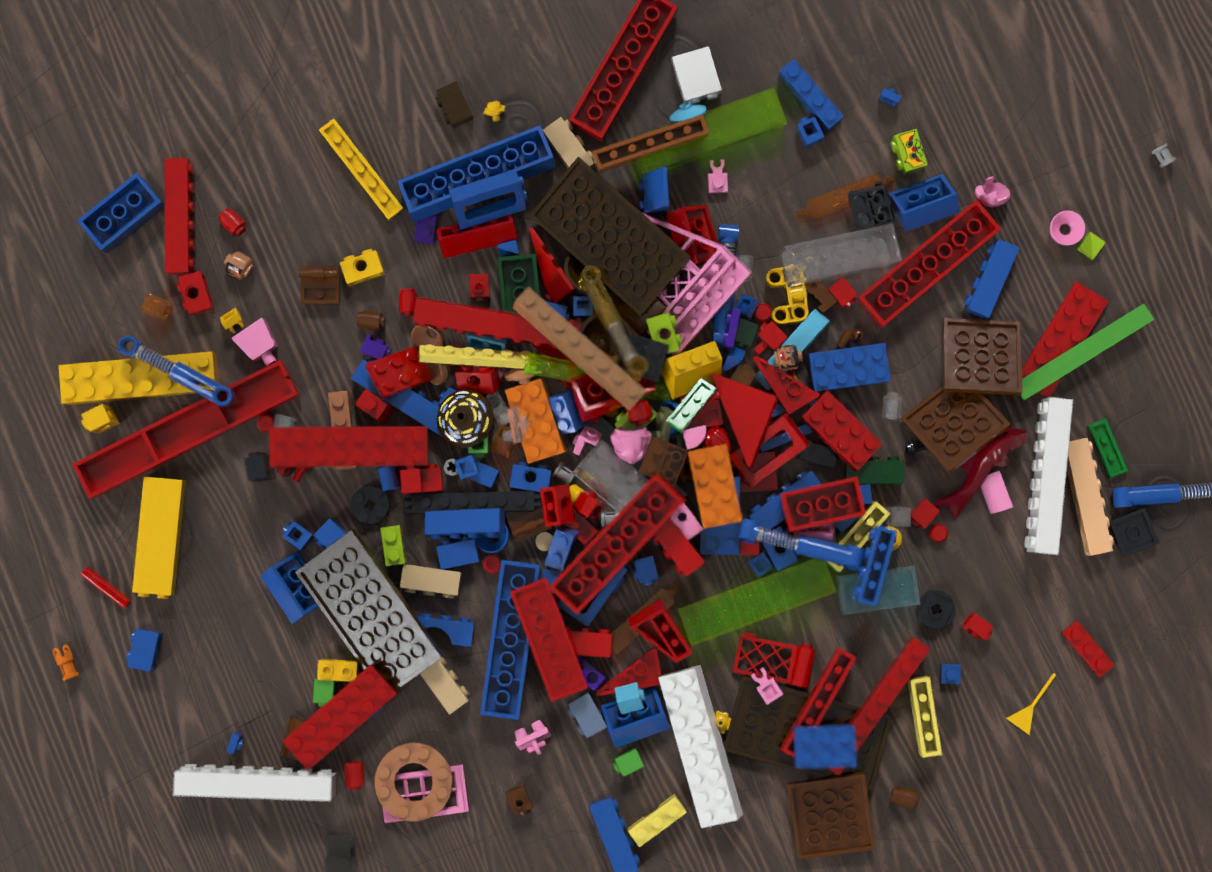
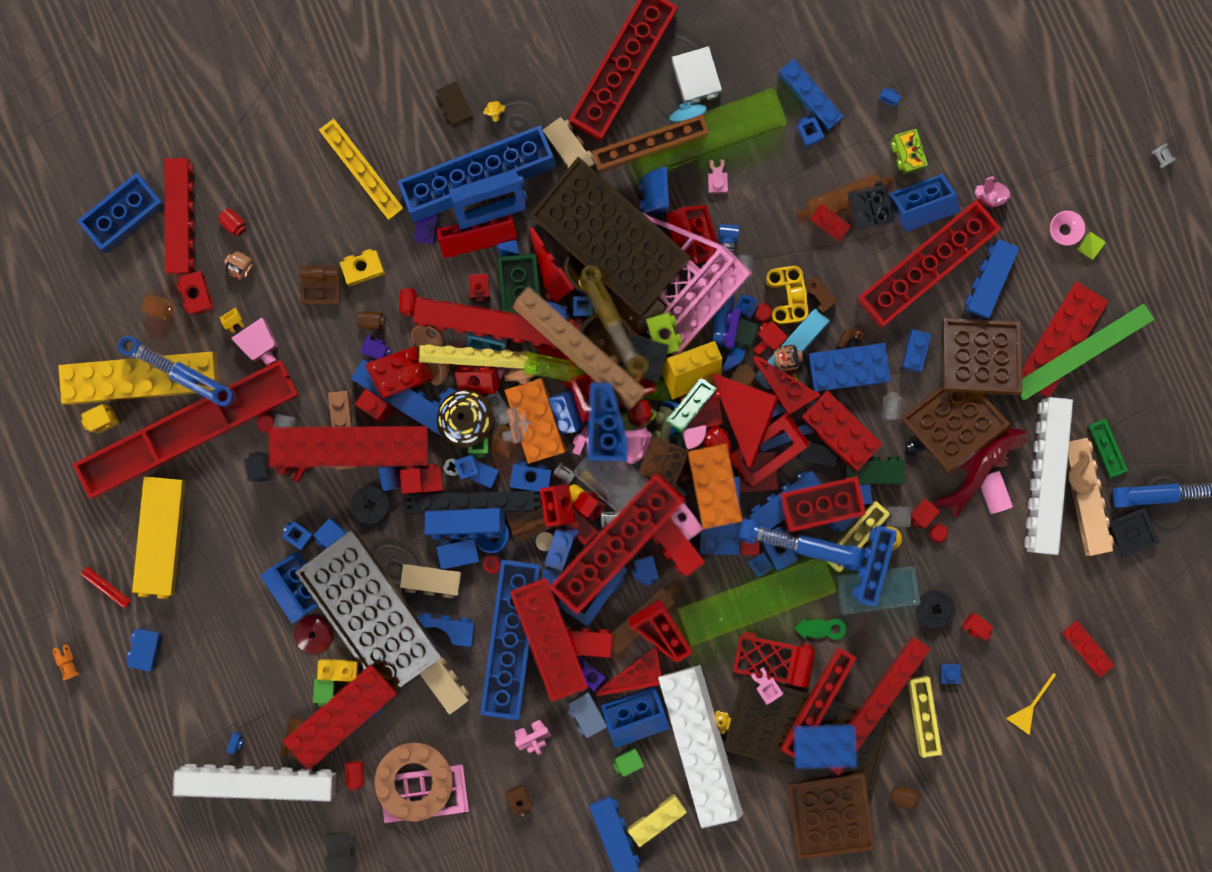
lime brick [381,525,407,566] -> none
medium azure brick [615,682,646,714] -> none
clear brick [779,224,902,288] -> none
bright pink brick [794,523,836,544] -> none
red brick [828,277,858,308] -> none
none -> dark red dish [294,615,333,654]
none -> blue wedge [586,383,628,461]
none -> green brick [794,617,846,640]
none -> red plate [810,204,851,242]
none -> blue brick [900,329,931,373]
none -> medium nougat piece [1068,451,1096,494]

